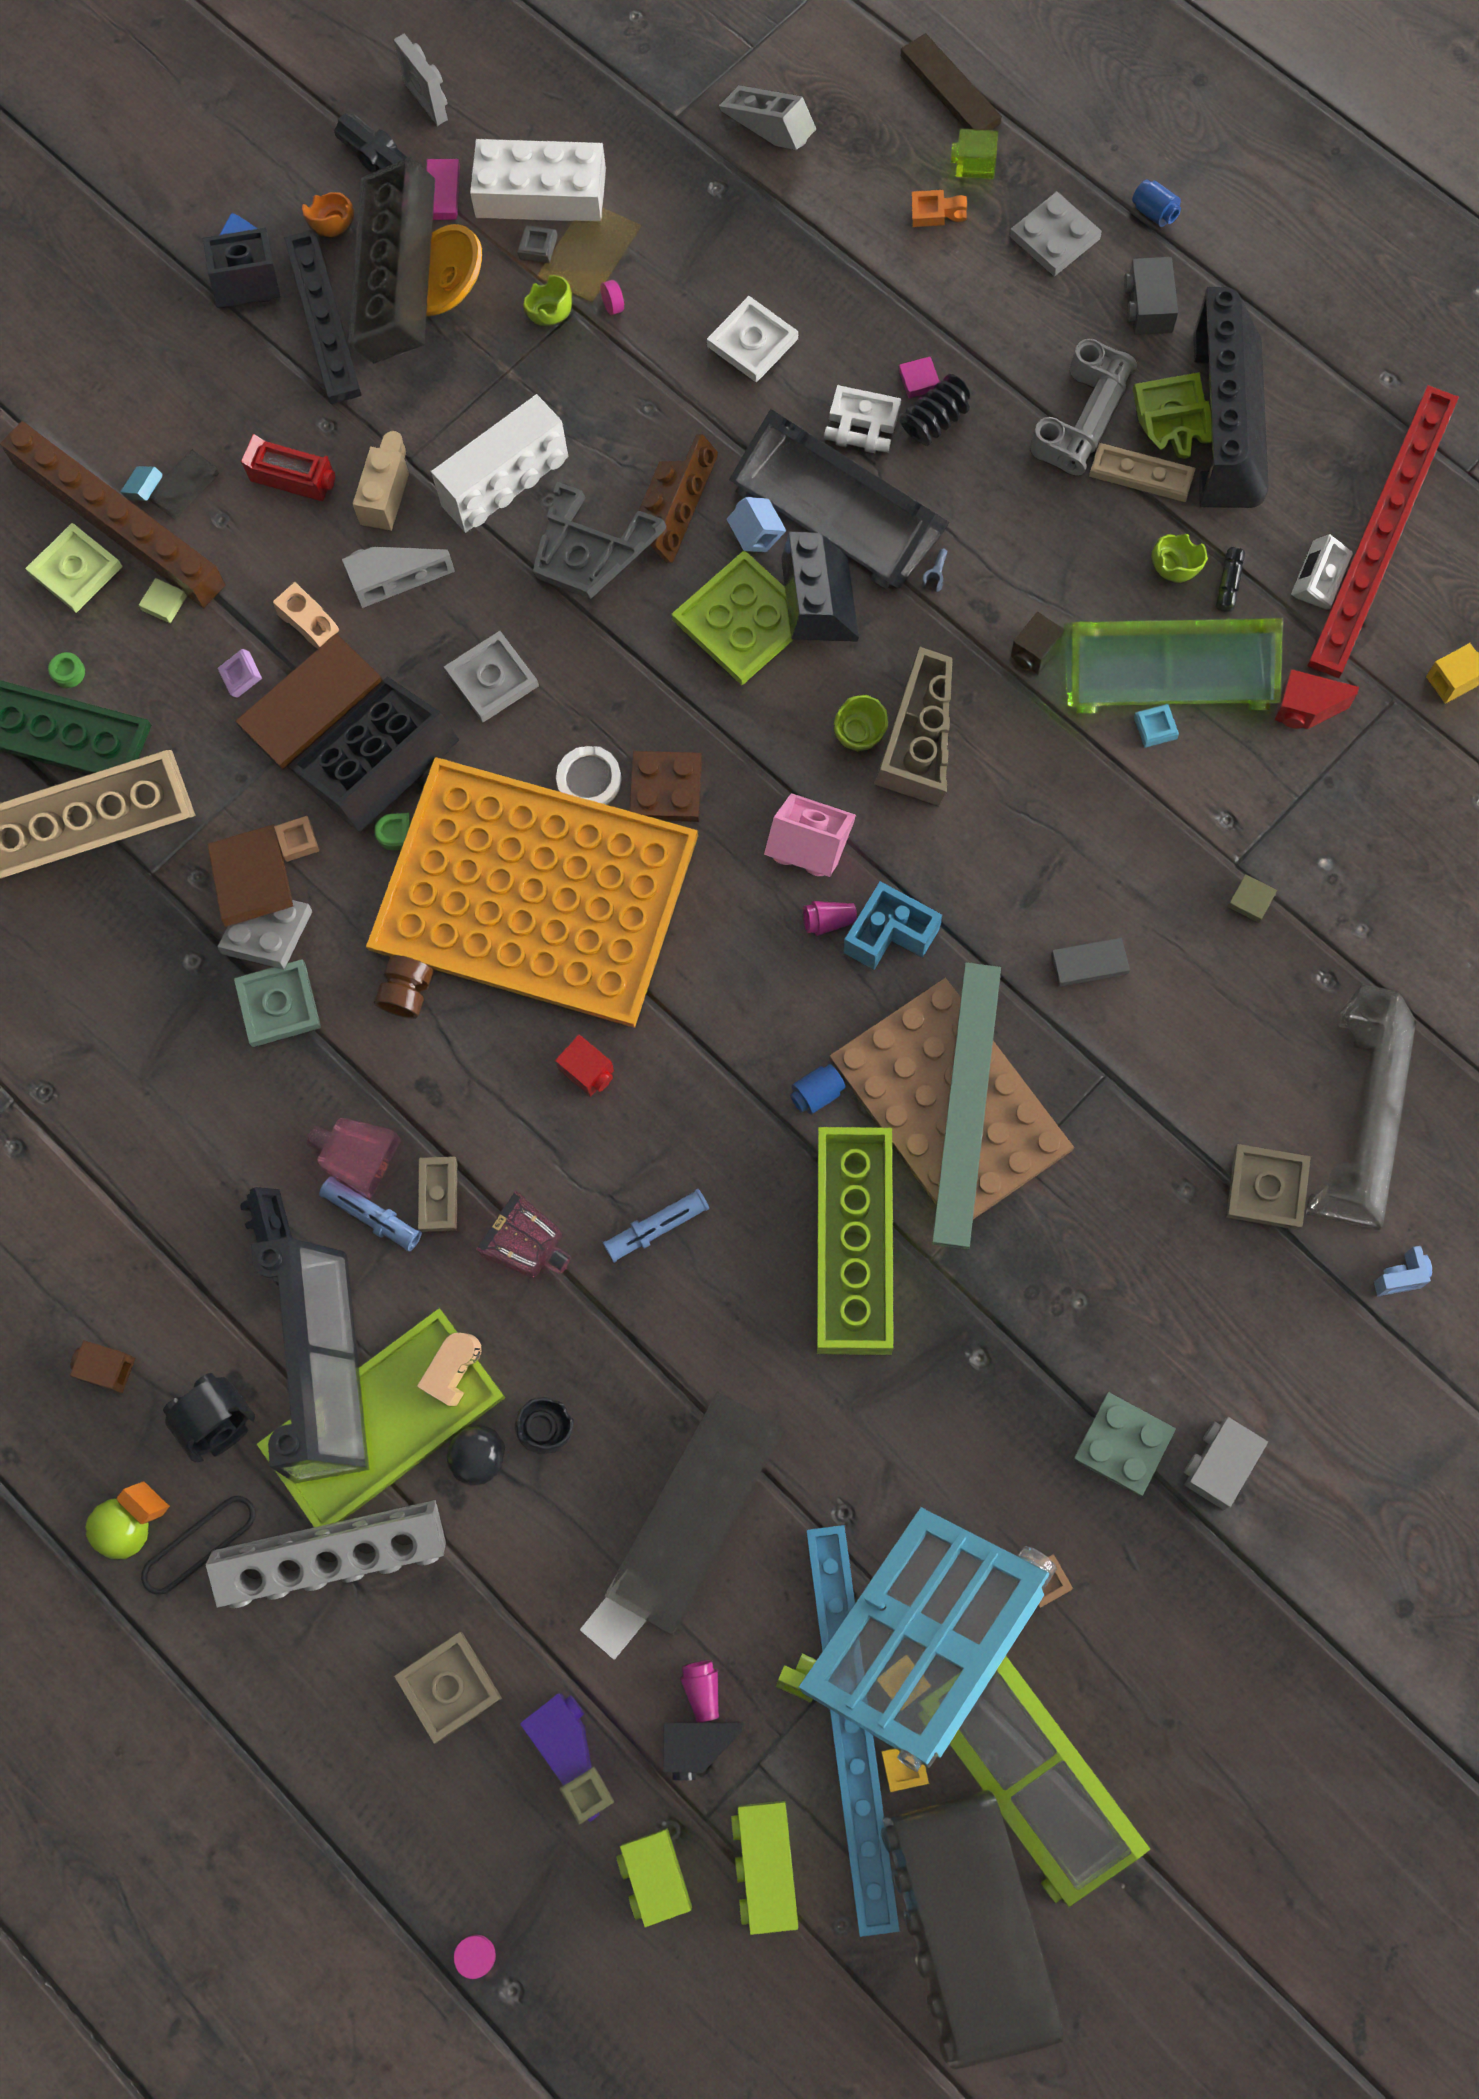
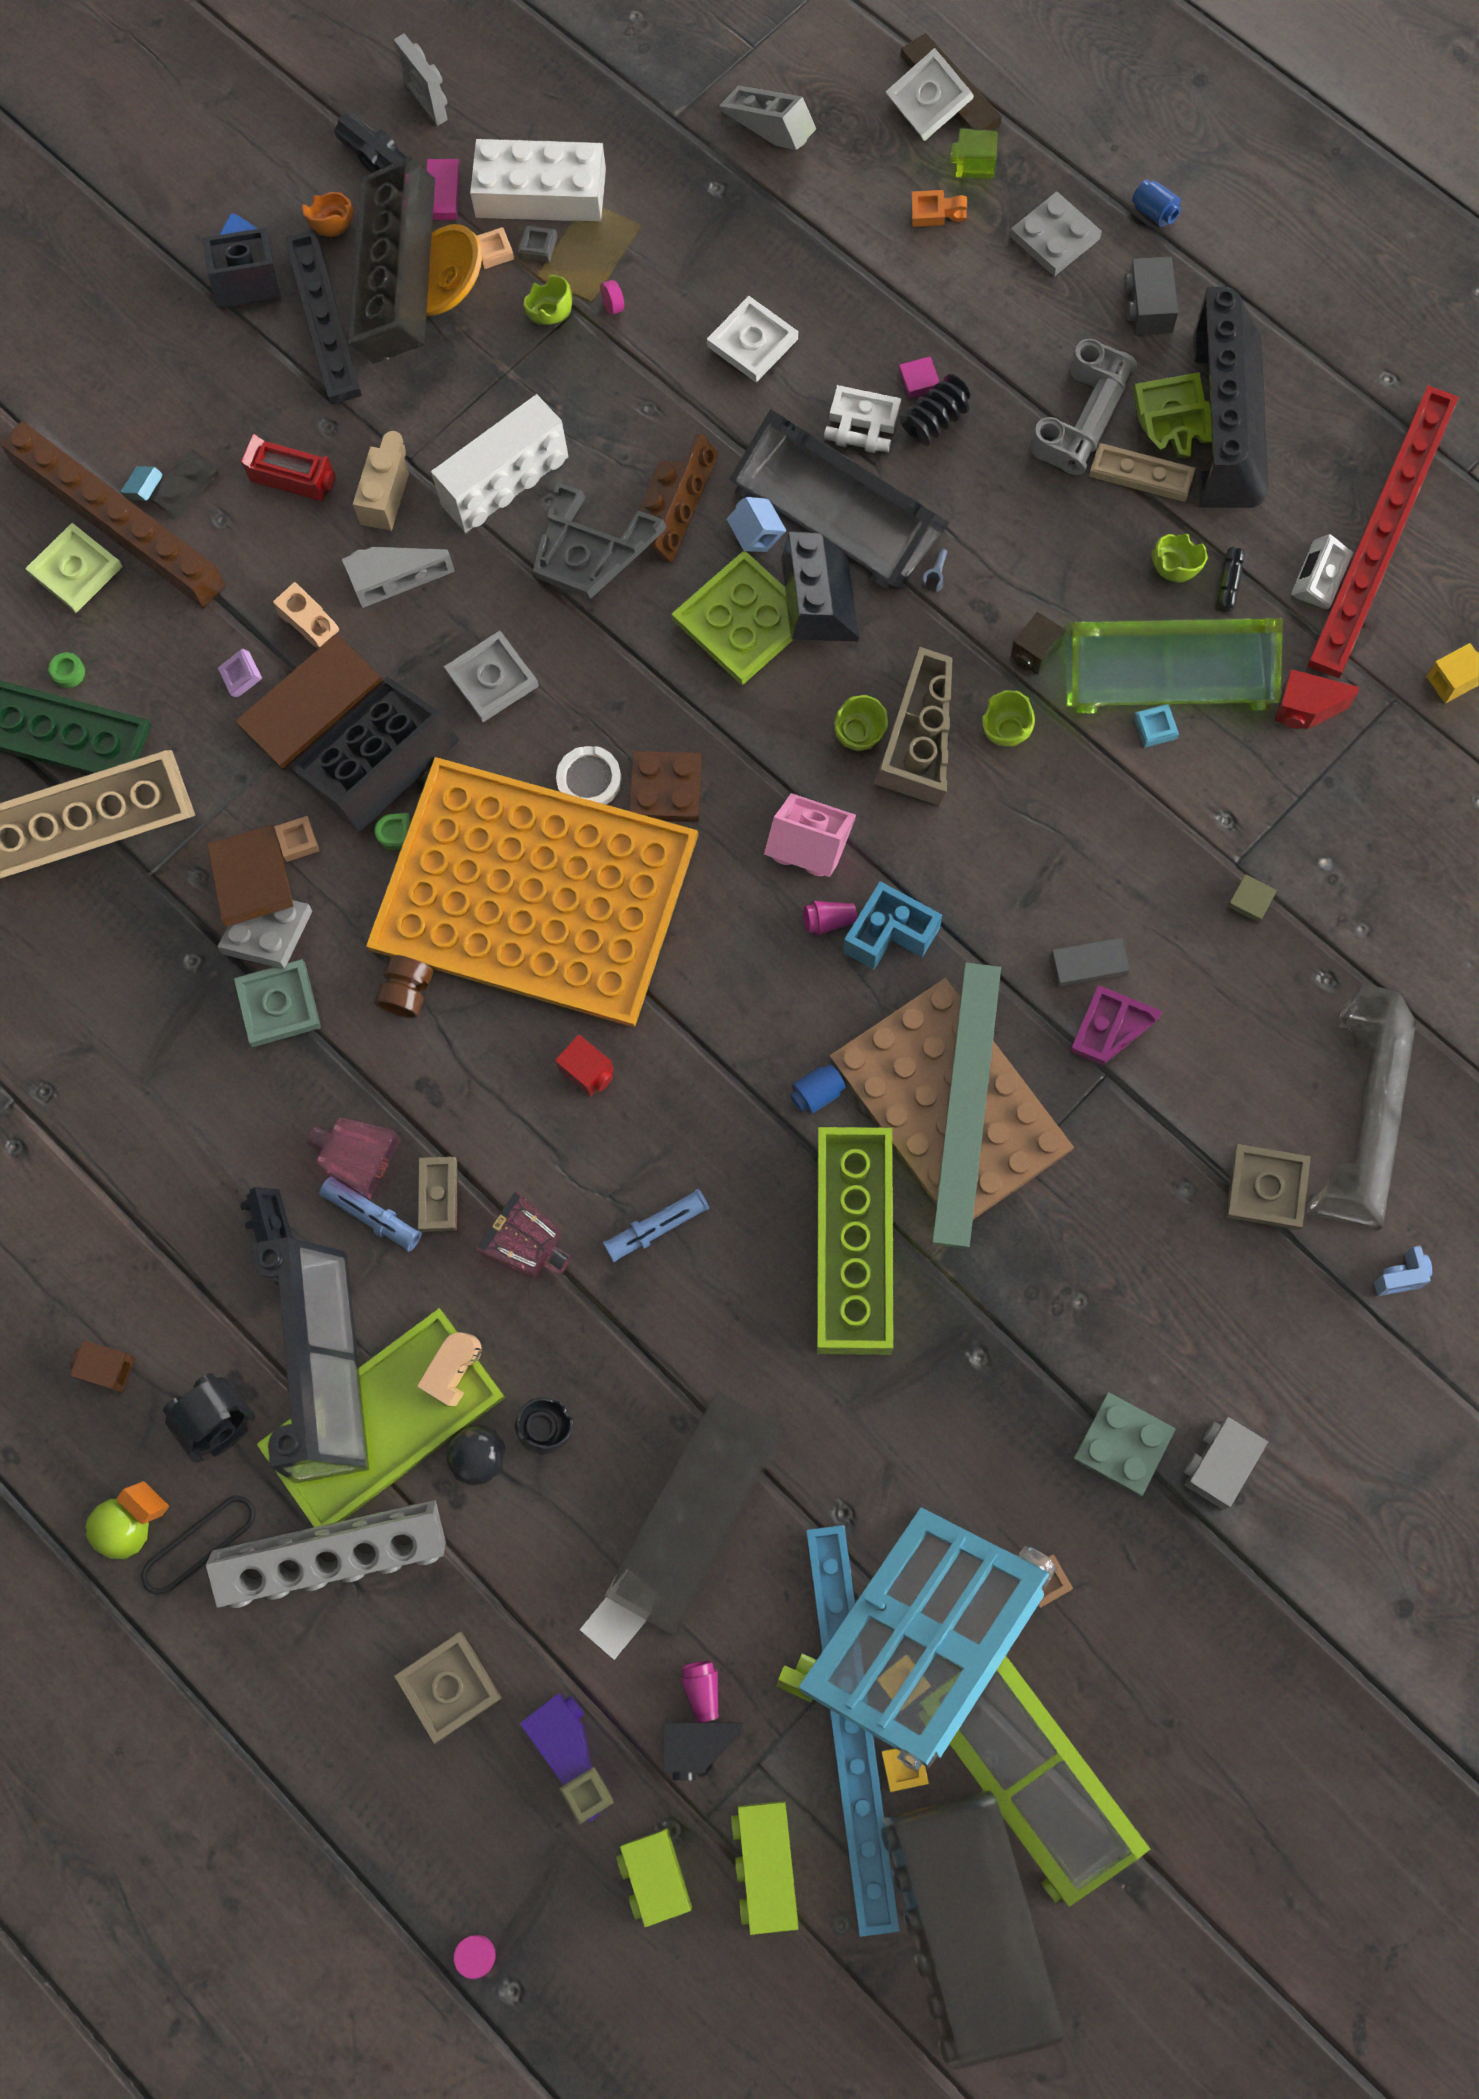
yellowish green tile [139,578,187,623] -> none
none -> light nougat tile [477,227,514,269]
none -> white plate [886,48,974,141]
none -> lime hair [982,690,1035,747]
none -> magenta wing [1070,985,1163,1065]

